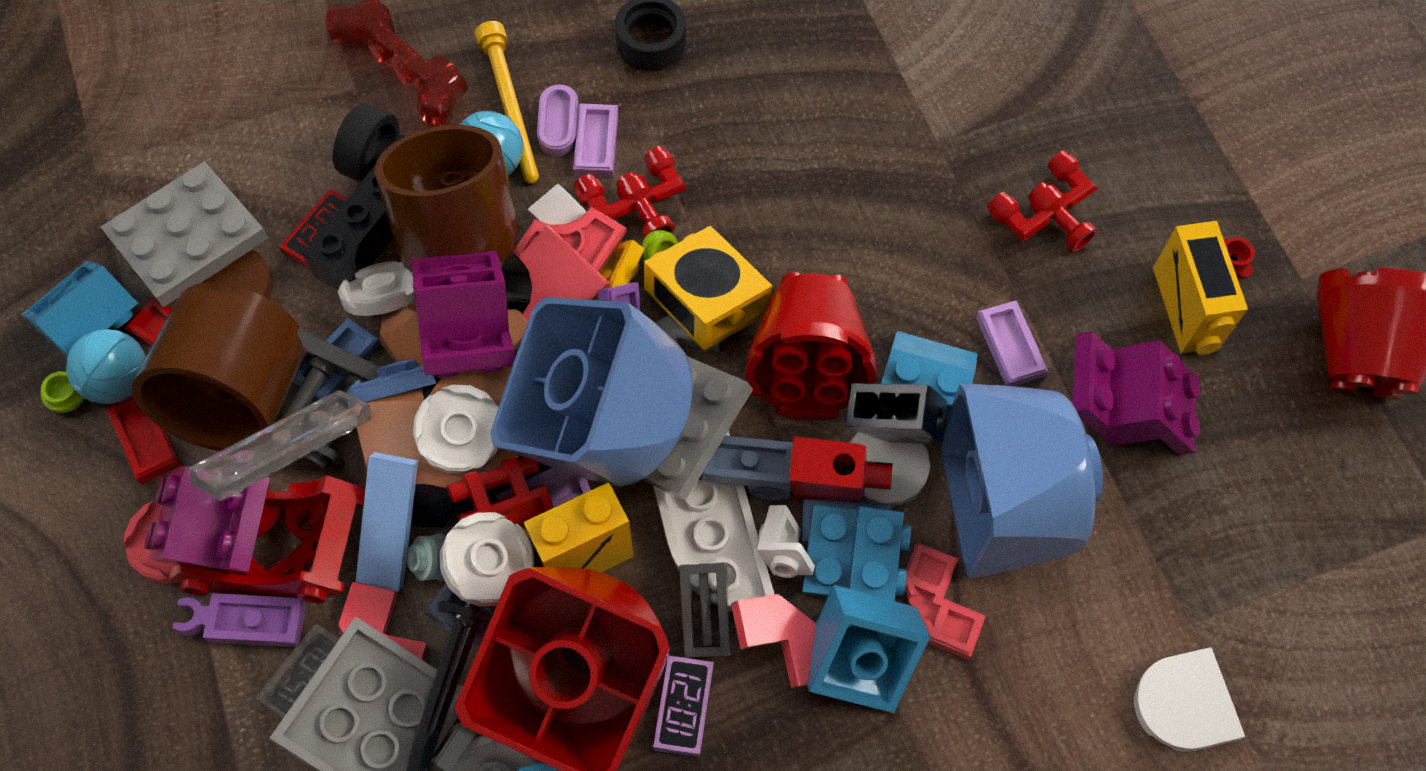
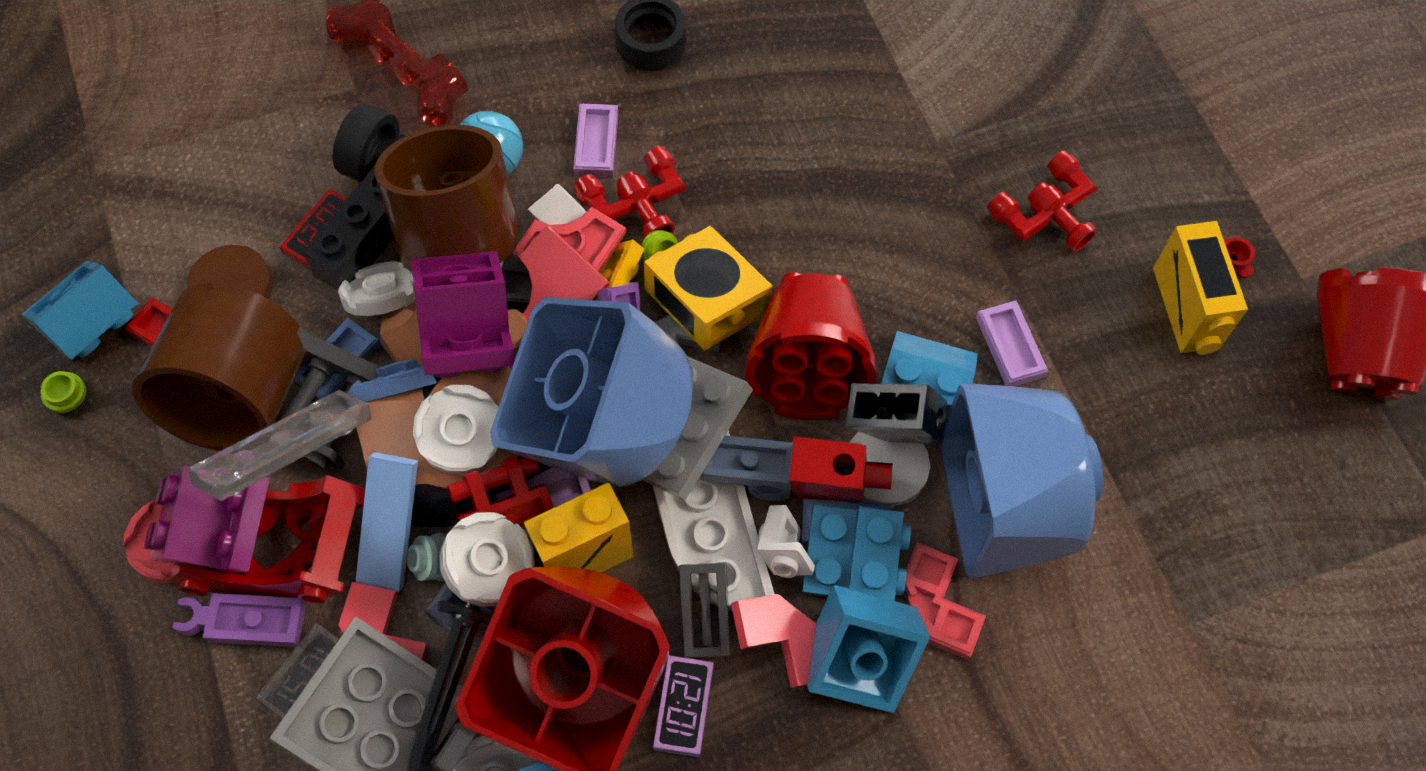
medium azure piece [66,329,146,404] -> none
light grey plate [101,161,269,307] -> none
red tile [106,397,182,484] -> none
yellow piece [474,21,539,184] -> none
lavender tile [537,84,579,157] -> none
magenta bracket [1073,331,1201,455] -> none
white tile [1134,647,1245,752] -> none

